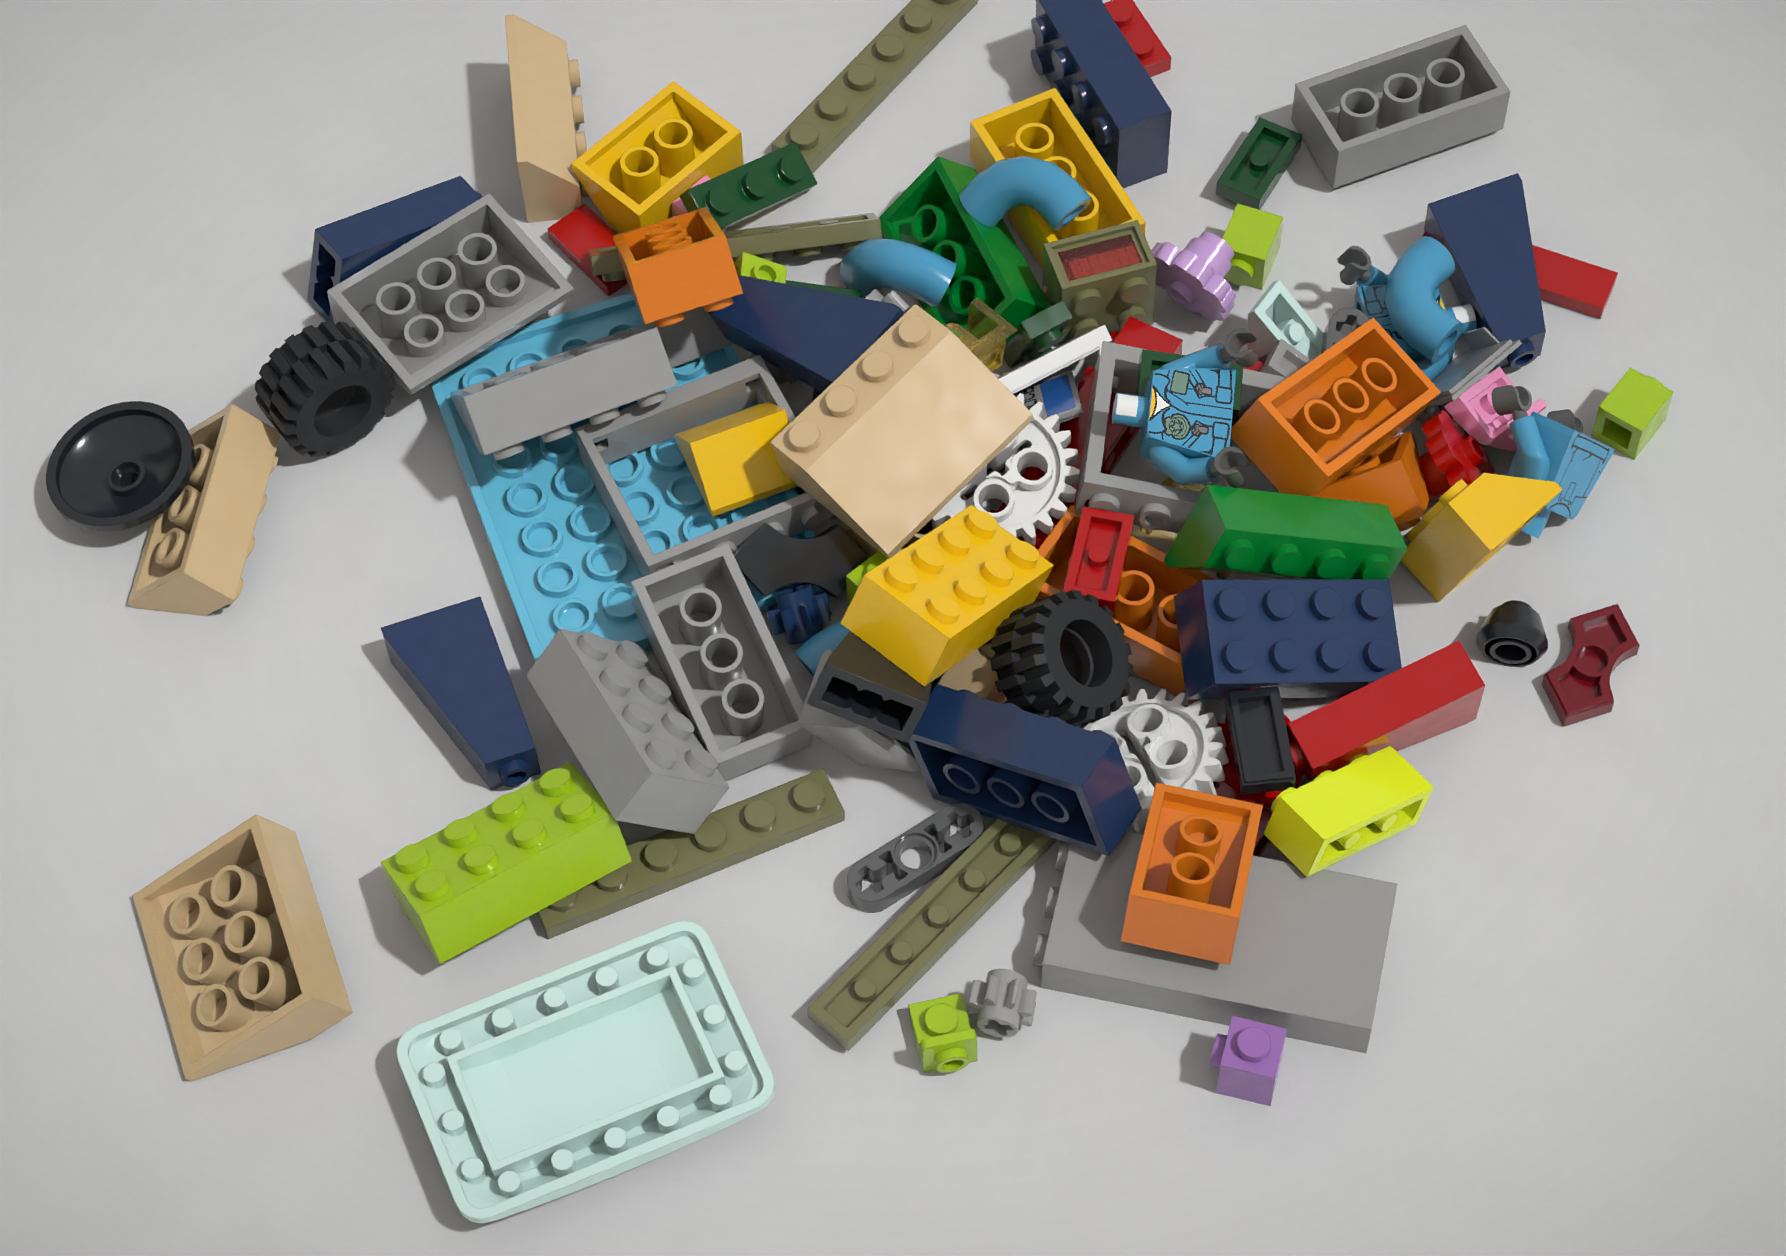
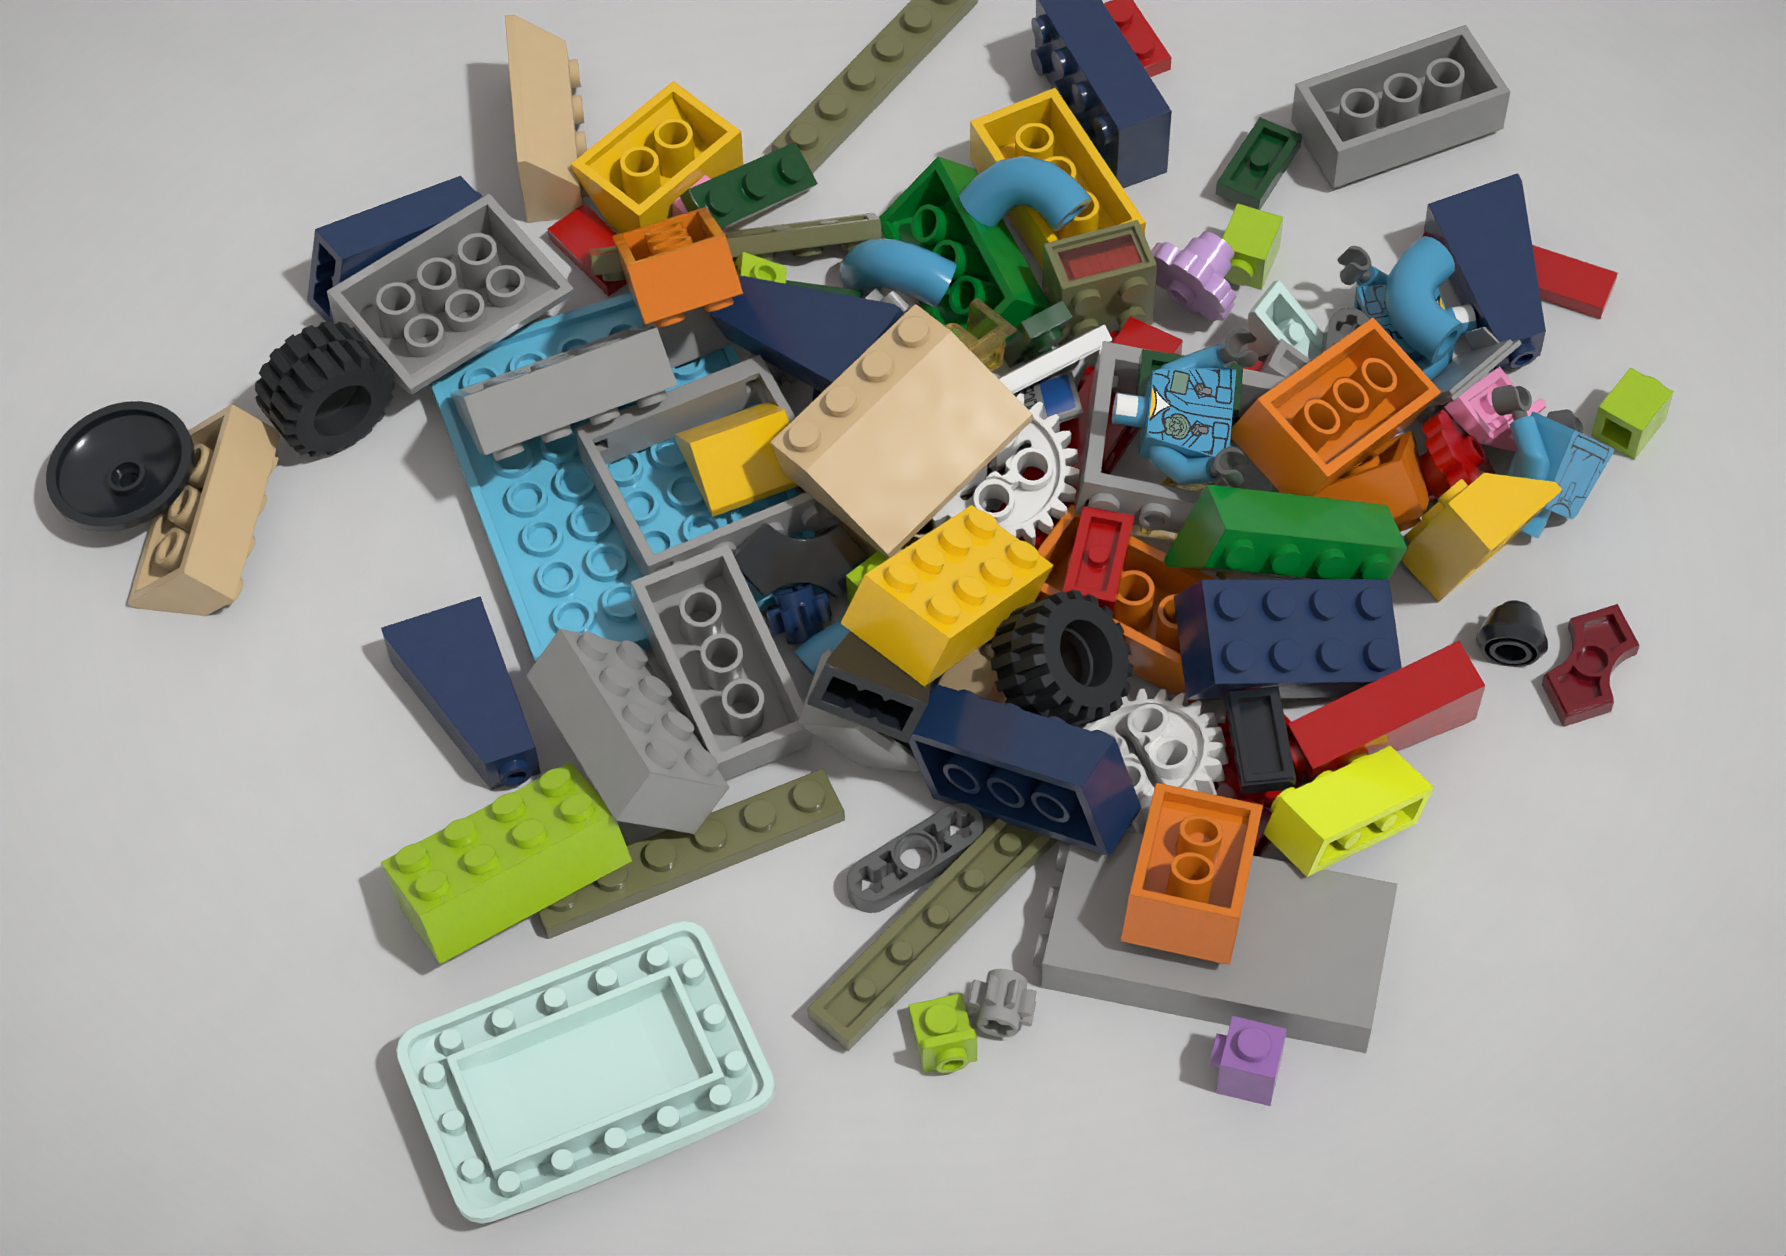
tan slope [132,814,353,1081] -> none

